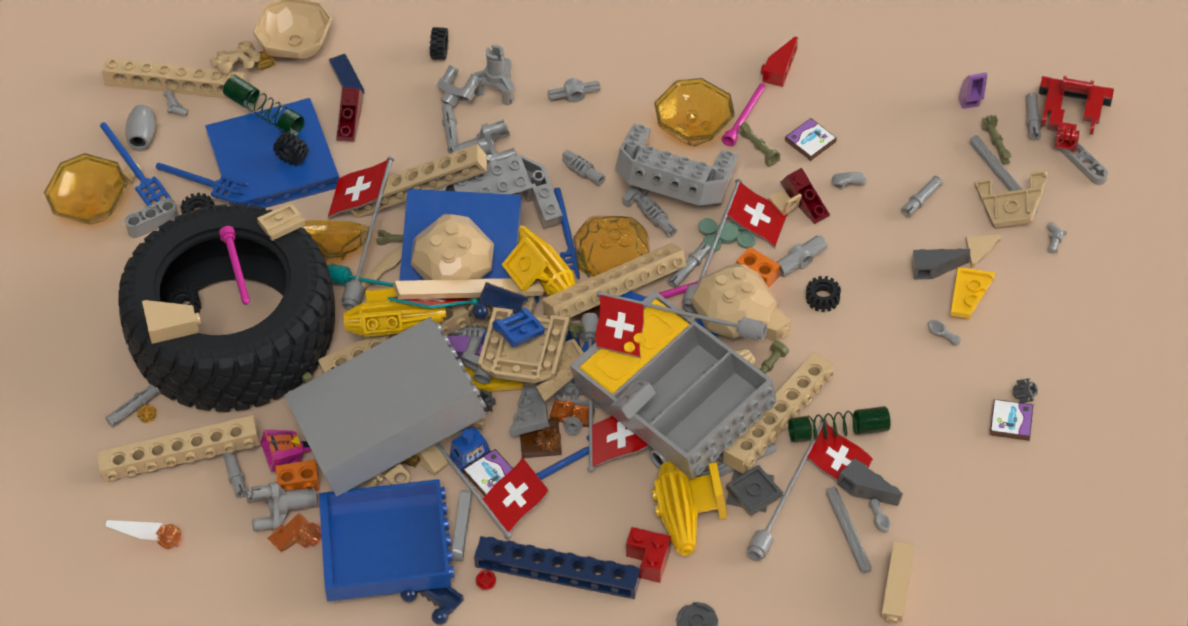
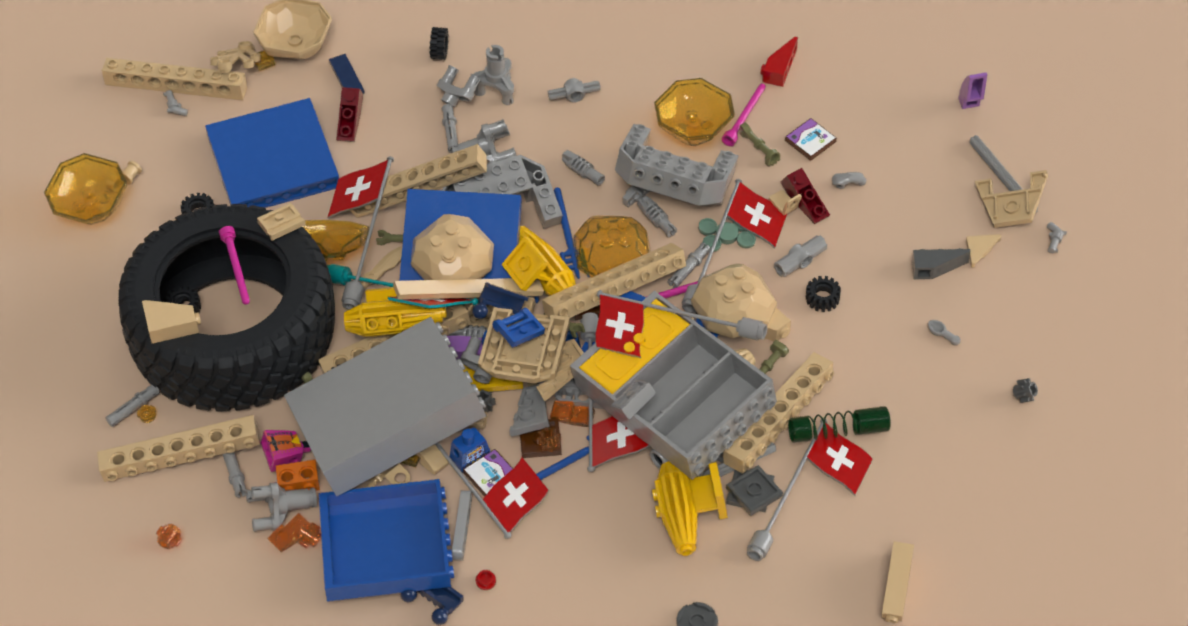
blue piece [100,122,171,206] -> none
white sticker [105,520,162,540] -> none
light grey piece [125,105,155,150] -> none
light grey beam [125,199,178,238] -> none
blue piece [156,163,248,203] -> none
dark green piece [223,75,304,136] -> none
black tyre [273,132,309,166] -> none
dark blue brick [474,536,641,600] -> none
light grey plate [563,417,583,435] -> none
red brick [626,527,671,583] -> none
orange brick [736,247,780,288] -> none
light grey axle [826,487,872,574] -> none
dark grey slope [837,458,903,506] -> none
light grey piece [869,499,891,532] -> none
light grey pin [901,175,943,217] -> none
yellow wing [950,267,996,319] -> none
olive piece [981,115,1011,165] -> none
tile [990,399,1034,441] -> none
light grey pin [1026,92,1041,140] -> none
red container [1039,76,1114,151] -> none
light grey beam [1054,134,1108,185] -> none

